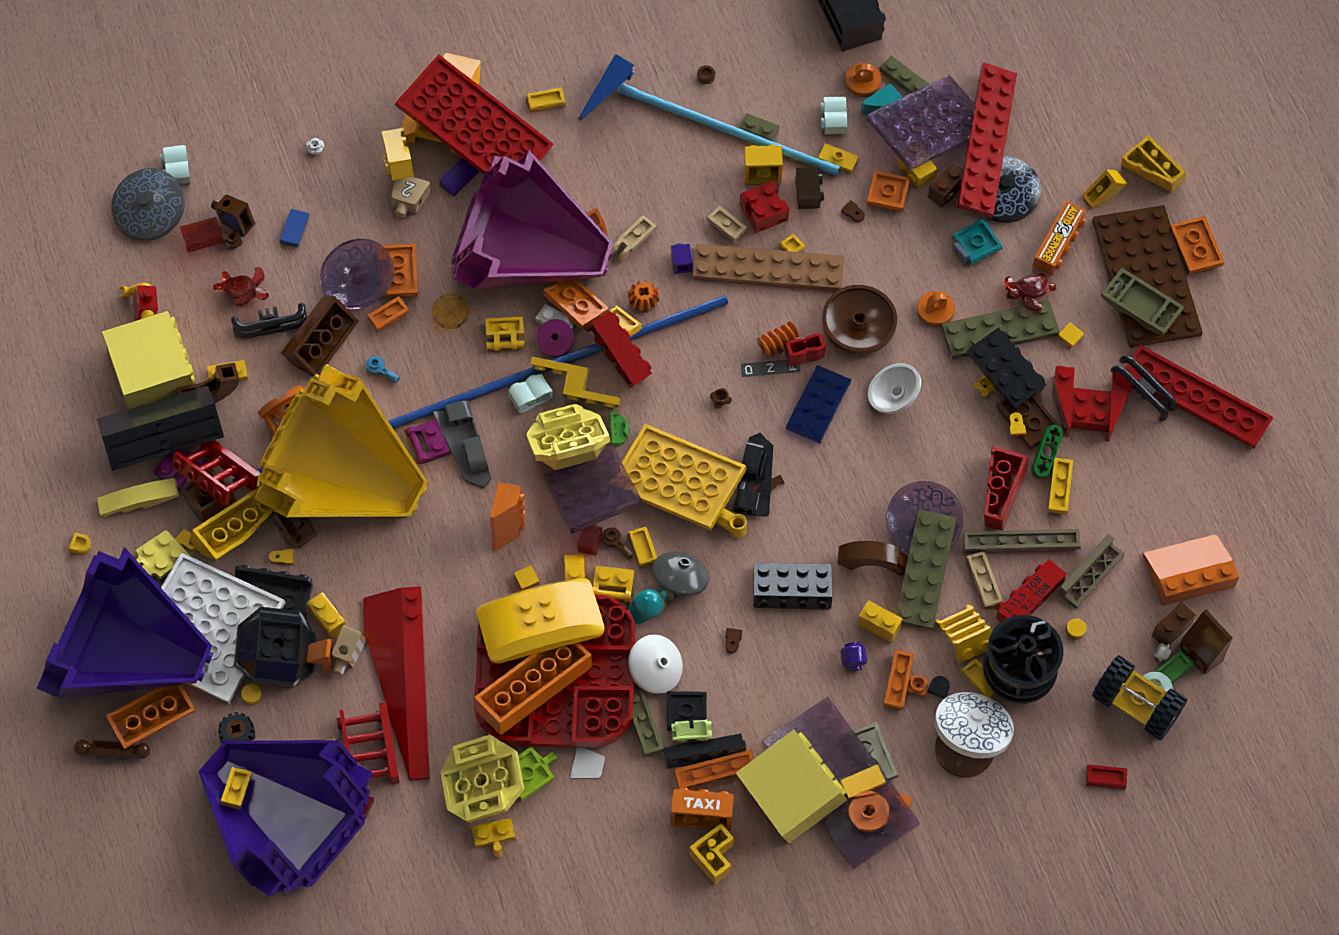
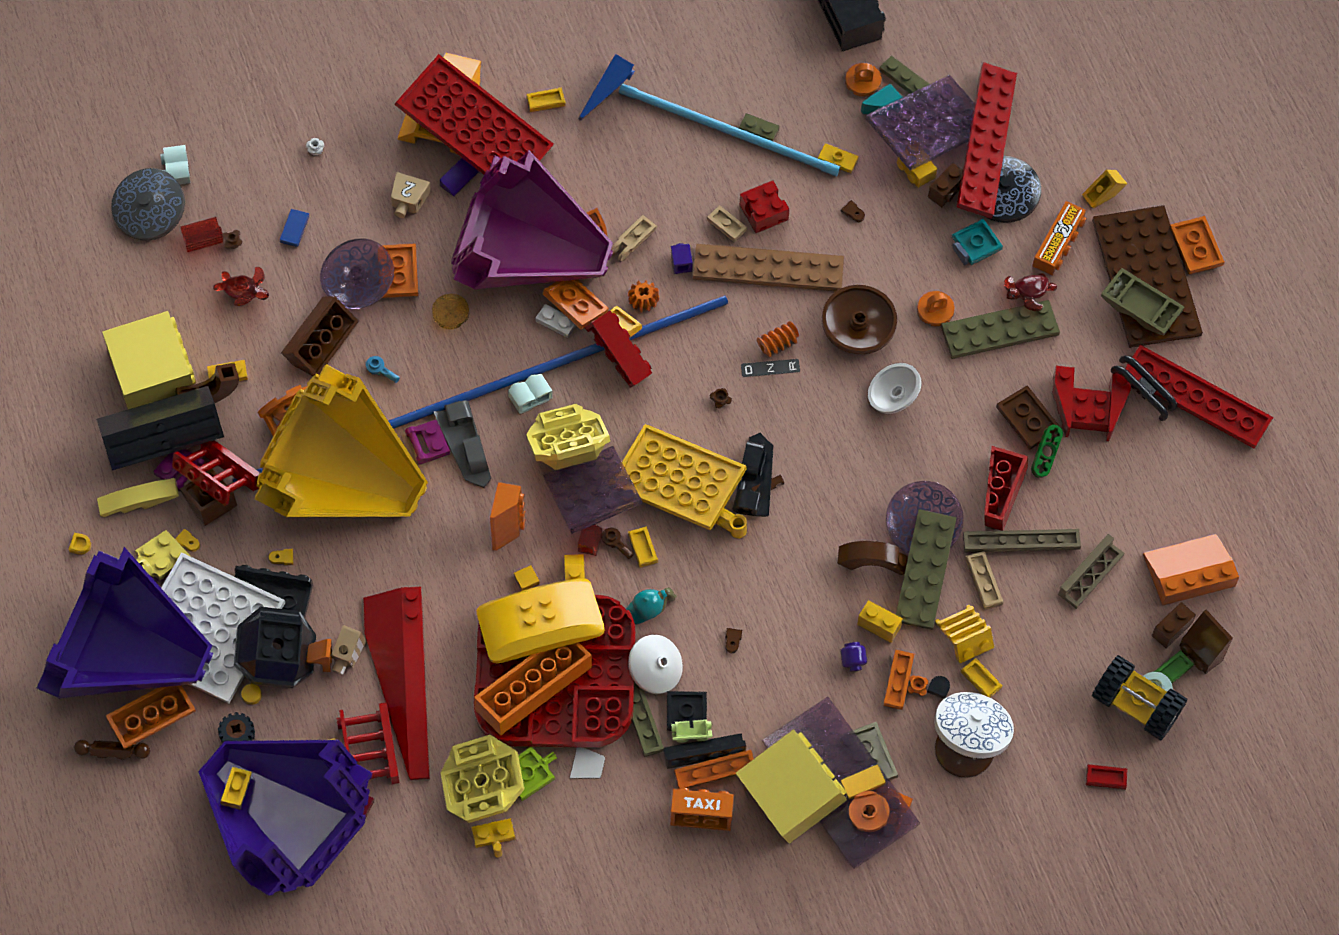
red torso [119,282,158,321] -> none
yellow wedge [189,488,274,561] -> none
reddish brown torso [211,195,256,237] -> none
black piece [231,302,307,339] -> none
reddish brown bracket [273,513,318,548] -> none
yellow brick [307,593,346,640] -> none
orange plate [367,296,409,332] -> none
yellow wedge [382,128,414,180] -> none
yellow plate [485,317,525,351] -> none
yellow bracket [530,357,621,409] -> none
magenta plate [537,319,575,357] -> none
yellow plate [593,566,635,603] -> none
bright green tile [609,411,629,448] -> none
dark grey dish [652,552,710,596] -> none
yellow brick [689,823,734,885] -> none
reddish brown tile [697,65,715,84] -> none
yellow brick [743,145,783,185] -> none
bracket [753,563,832,610] -> none
yellow tile [779,233,805,252] -> none
red brick [785,334,826,366] -> none
clear blue plate [786,365,852,443] -> none
dark brown brick [795,167,824,209] -> none
light aqua brick [820,97,847,134] -> none
orange plate [867,170,910,212] -> none
black bracket [966,327,1047,410] -> none
yellow plate [974,376,996,397] -> none
black wheel [983,615,1064,704] -> none
red brick [996,559,1067,622] -> none
yellow piece [1009,412,1026,436] -> none
yellow plate [1048,458,1074,515] -> none
yellow tile [1057,322,1084,348] -> none
yellow tile [1066,618,1086,639] -> none
yellow wedge [1121,135,1186,192] -> none
white plate [1154,643,1171,661] -> none

